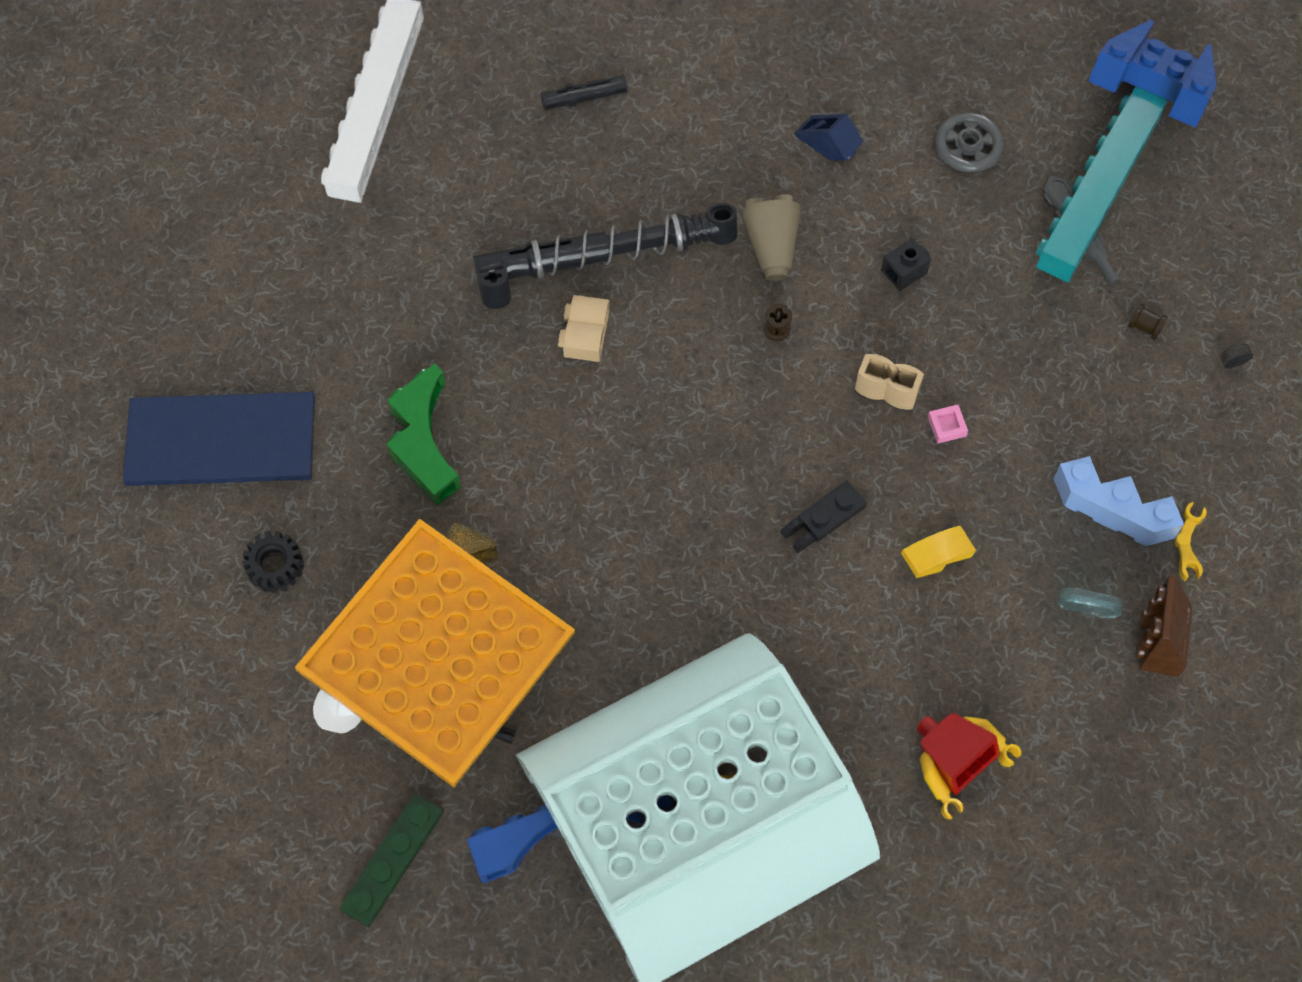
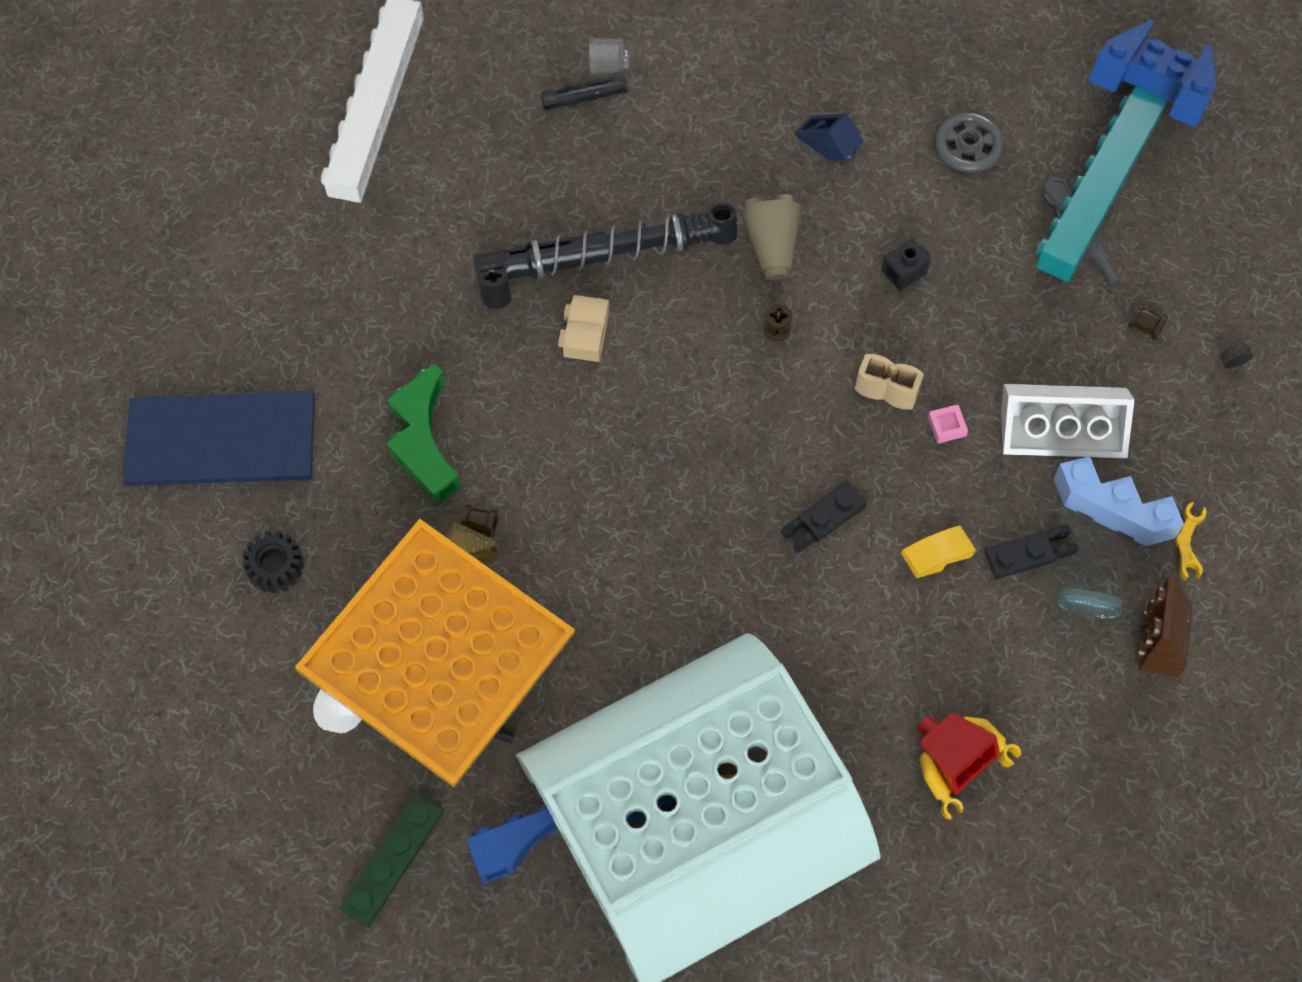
none -> dark brown bush [460,504,498,537]
none -> clear brick [589,38,630,78]
none -> black hinge [984,525,1079,580]
none -> white slope [1001,384,1134,458]

